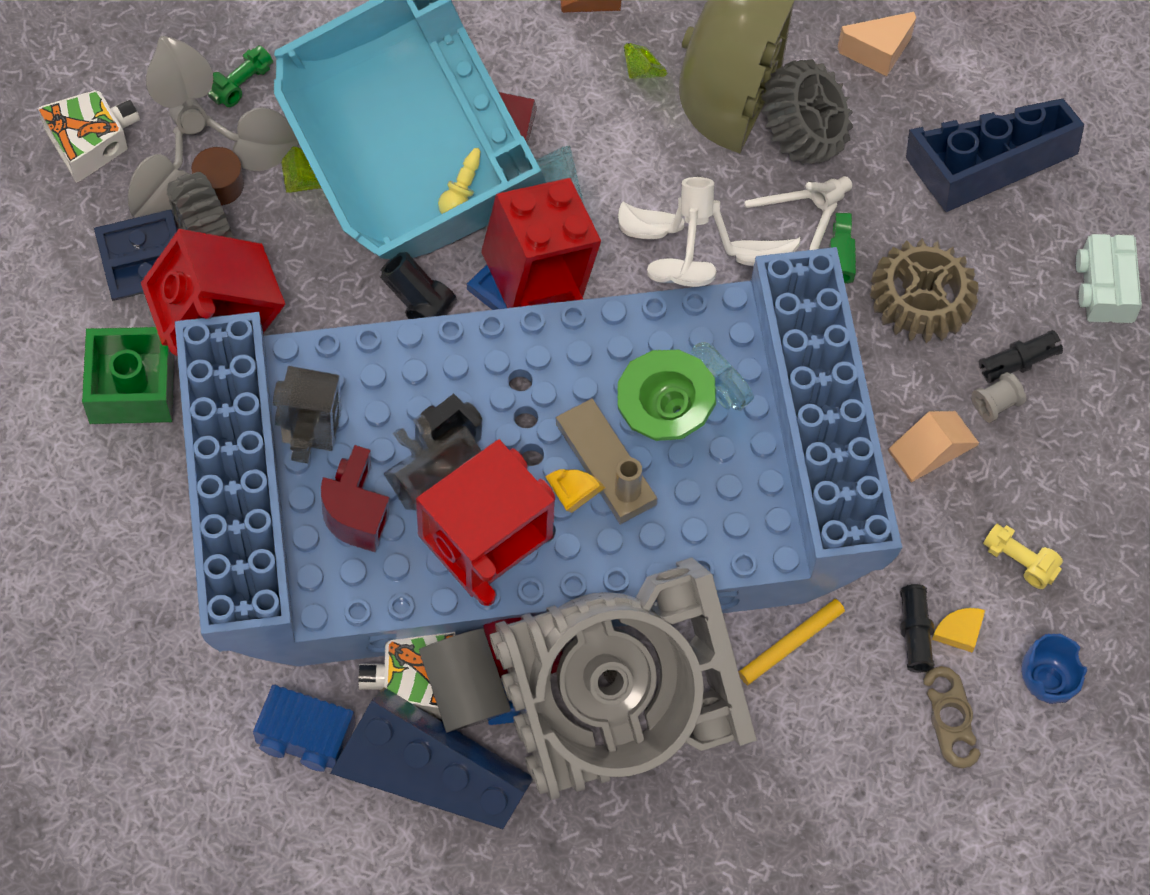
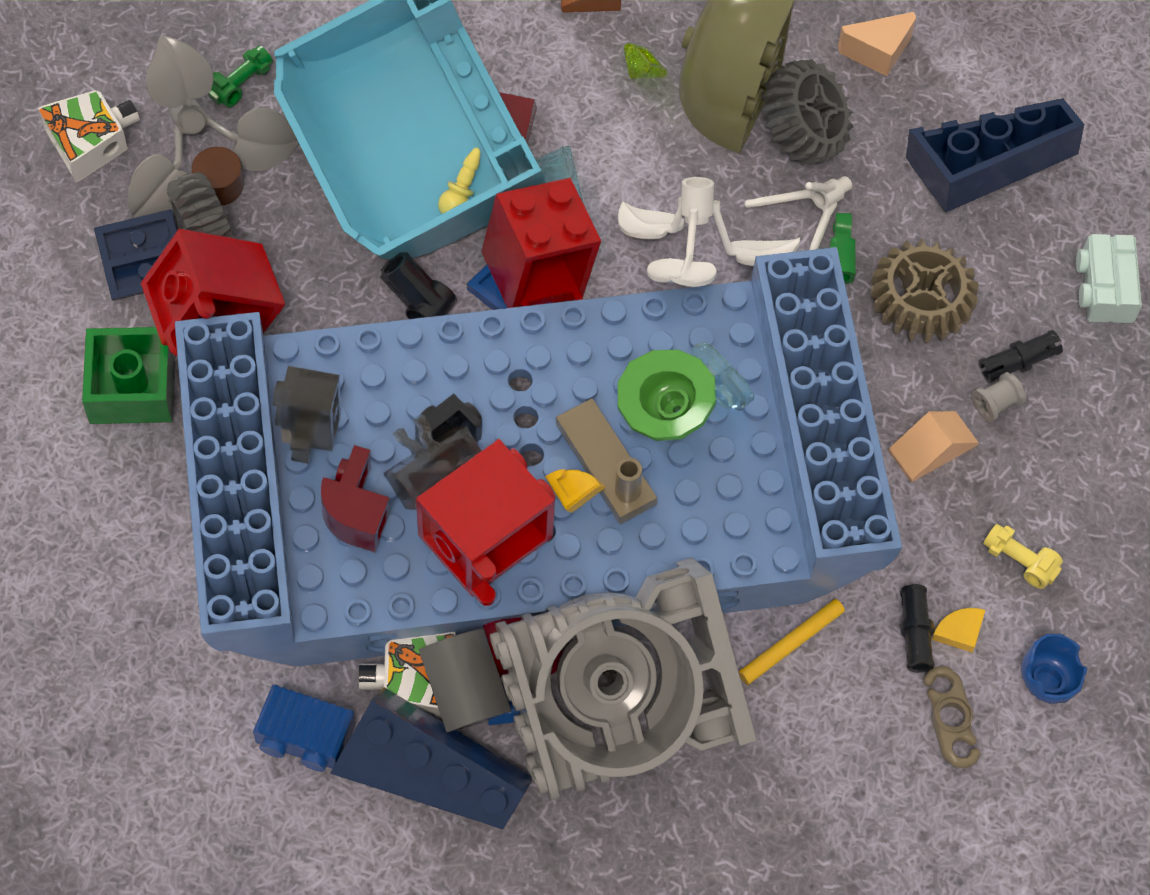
clear neon green slope [281,146,321,193] -> none

